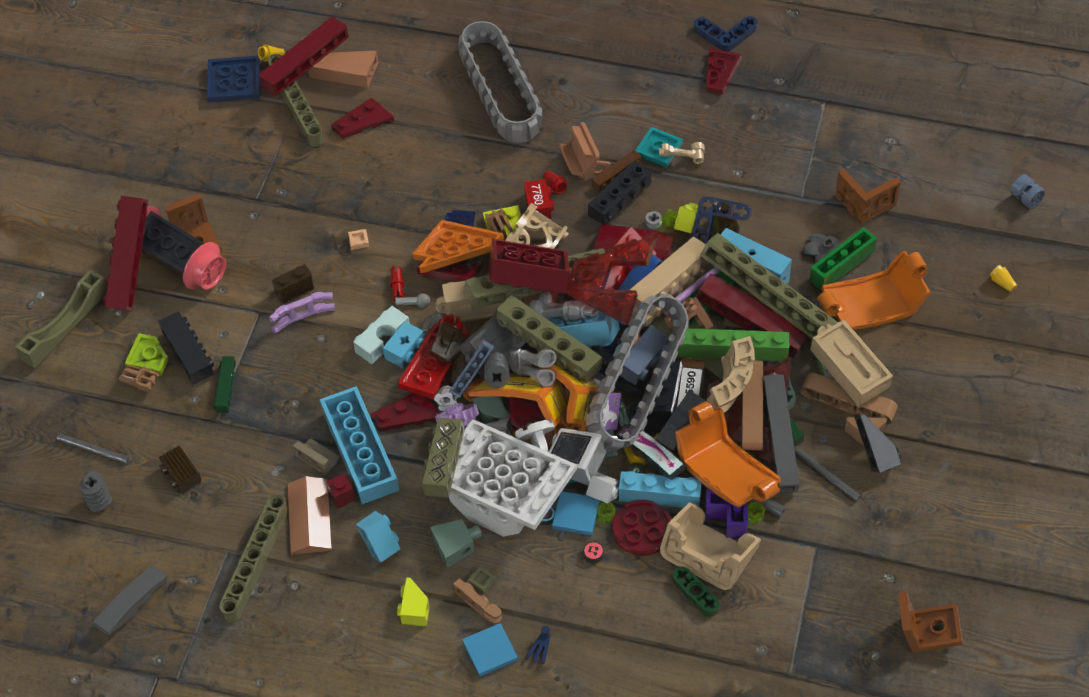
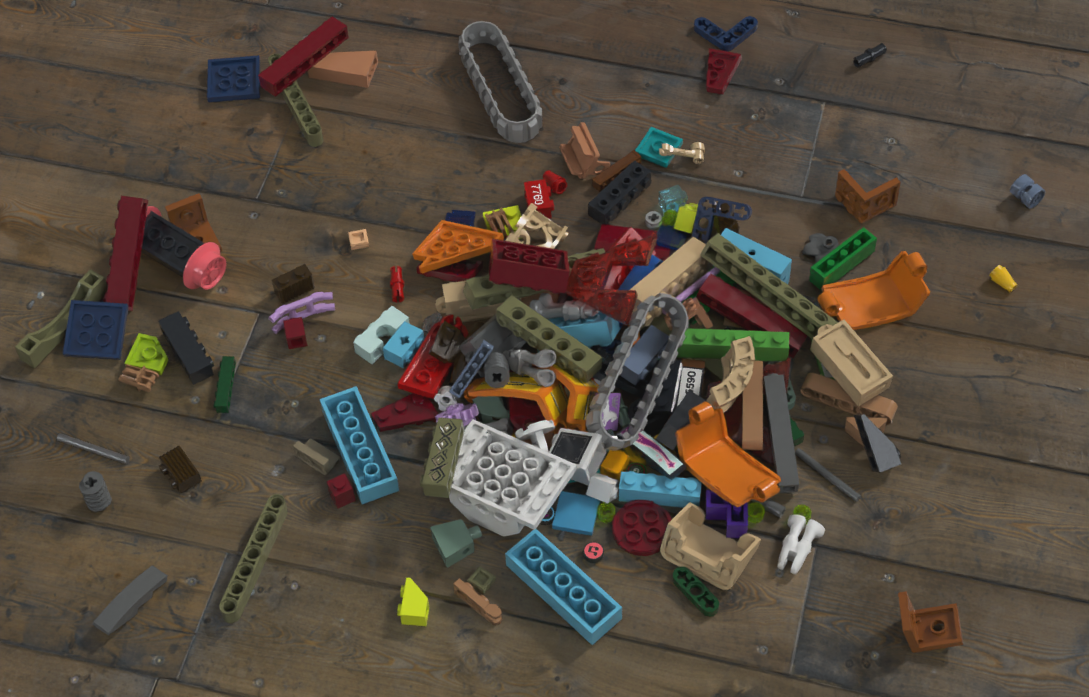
yellow cone [258,44,285,62] -> none
nougat slope [288,476,332,555] -> none
dark red wing [331,98,394,139] -> none
medium azure brick [356,511,401,562] -> none
light grey bar [395,293,430,308] -> none
dark azure tile [462,623,518,677] -> none
dark blue piece [526,626,551,665] -> none
none -> dark blue plate [63,300,129,360]
none -> dark red brick [283,317,308,349]
none -> medium azure brick [505,529,622,645]
none -> light orange brick [601,450,629,482]
none -> clear blue window [653,225,689,251]
none -> clear light blue brick [658,184,688,216]
none -> white piece [777,515,825,575]
none -> clear neon green bush [793,504,812,524]
none -> black pin [853,43,887,68]

